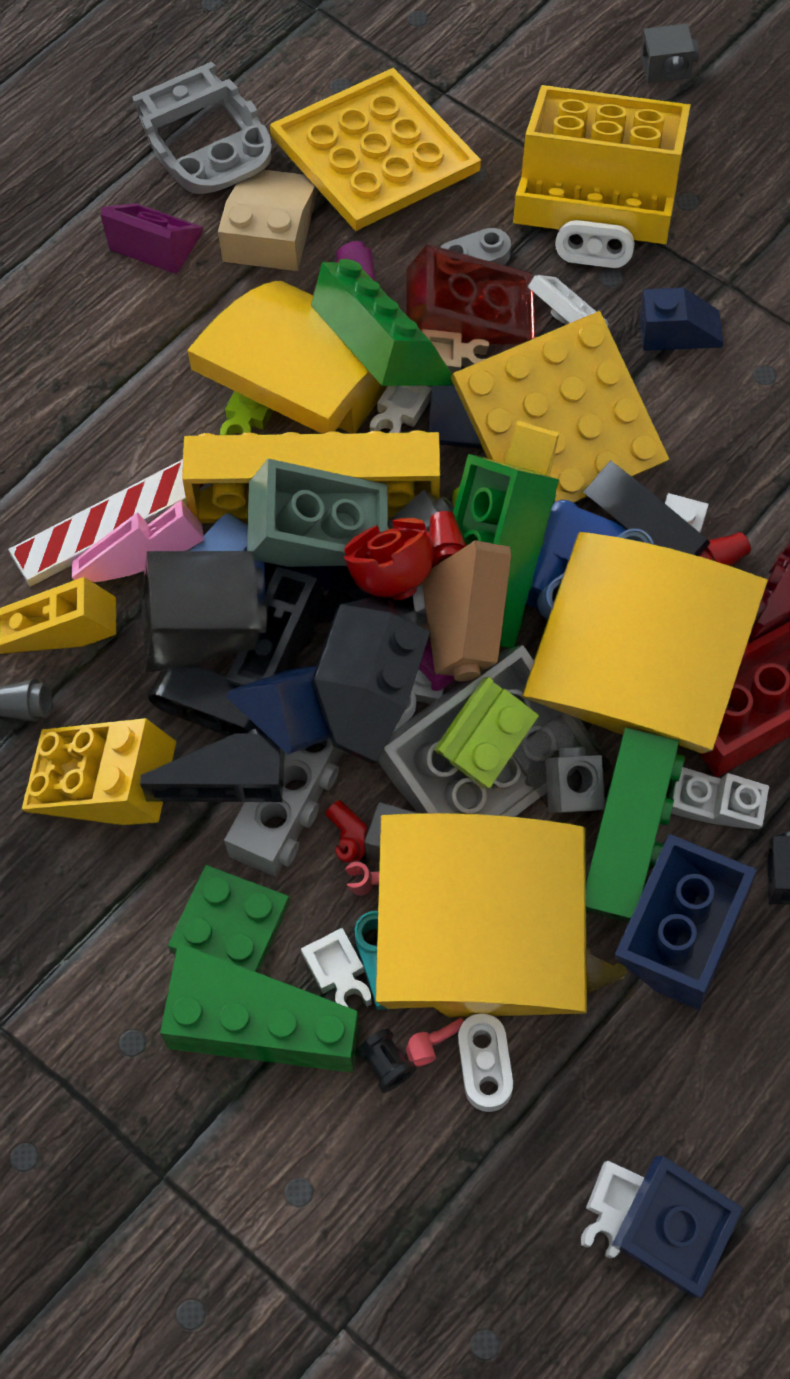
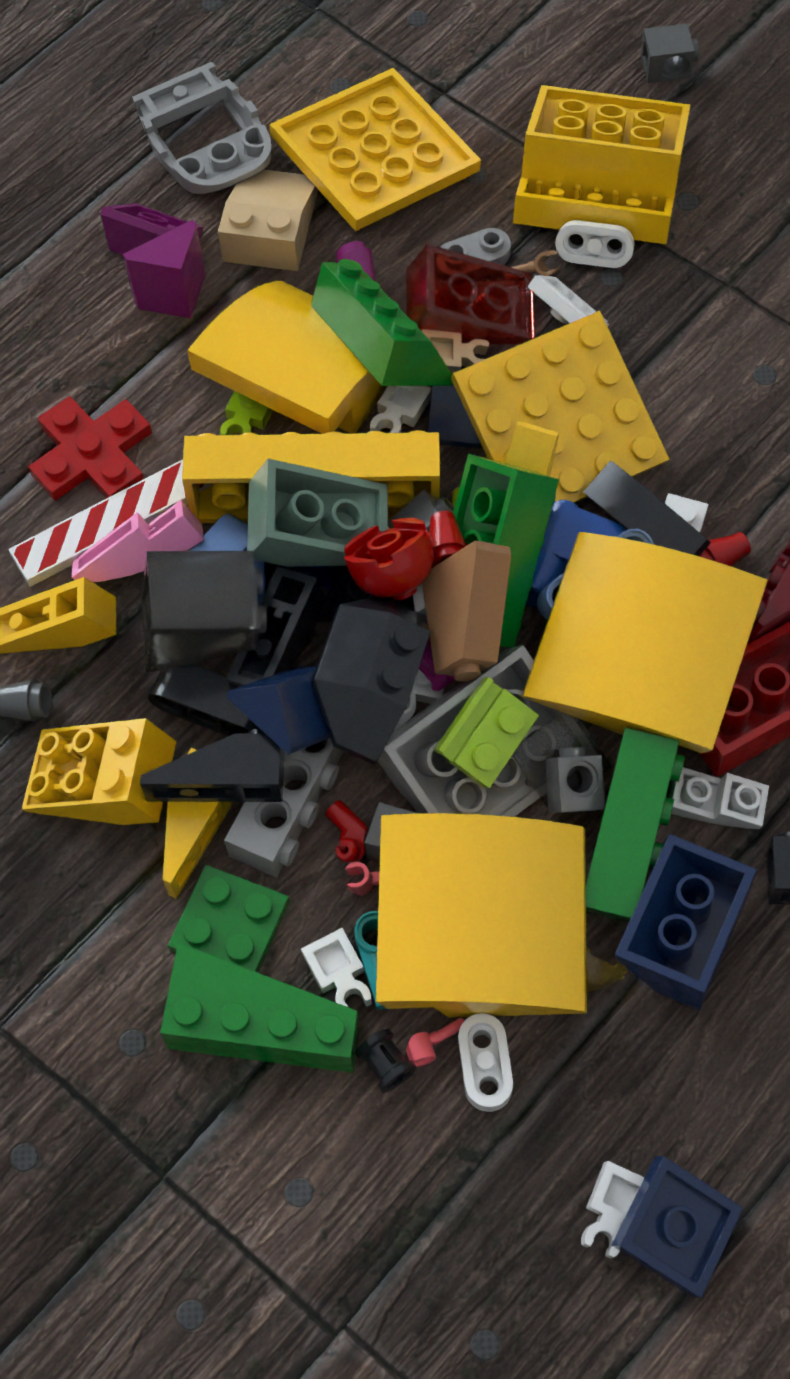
dark blue slope [639,287,723,351] -> none
none -> red plate [28,396,152,501]
none -> magenta slope [123,219,206,318]
none -> yellow slope [163,748,234,899]
none -> medium nougat hand [504,250,562,278]

